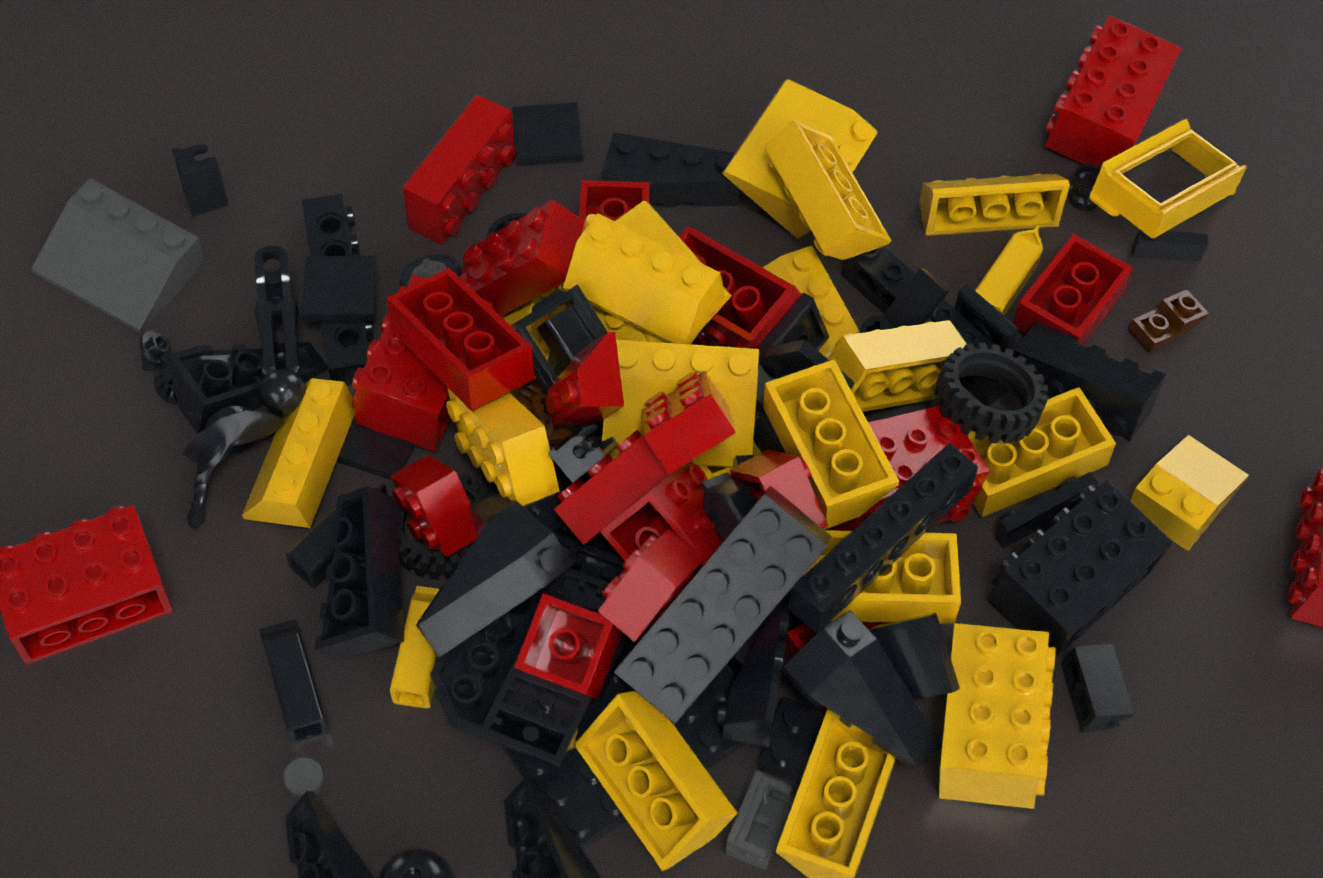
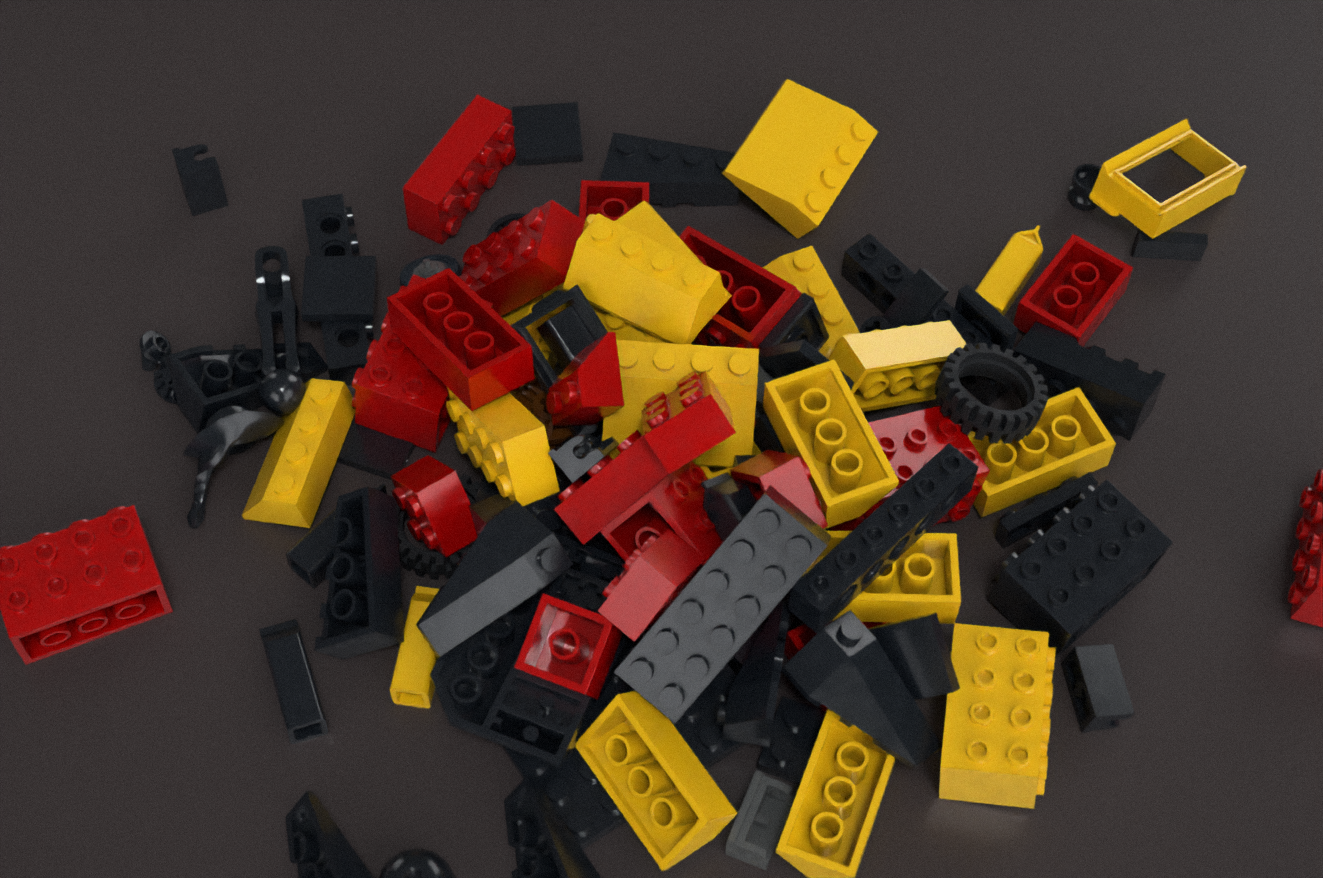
dark grey slope [31,178,206,334] -> none
dark grey tile [283,757,325,799] -> none
yellow slope [764,120,892,260] -> none
yellow slope [919,174,1070,236] -> none
red brick [1044,15,1182,168] -> none
reddish brown slope [1128,289,1209,352] -> none
yellow slope [1130,435,1249,551] -> none

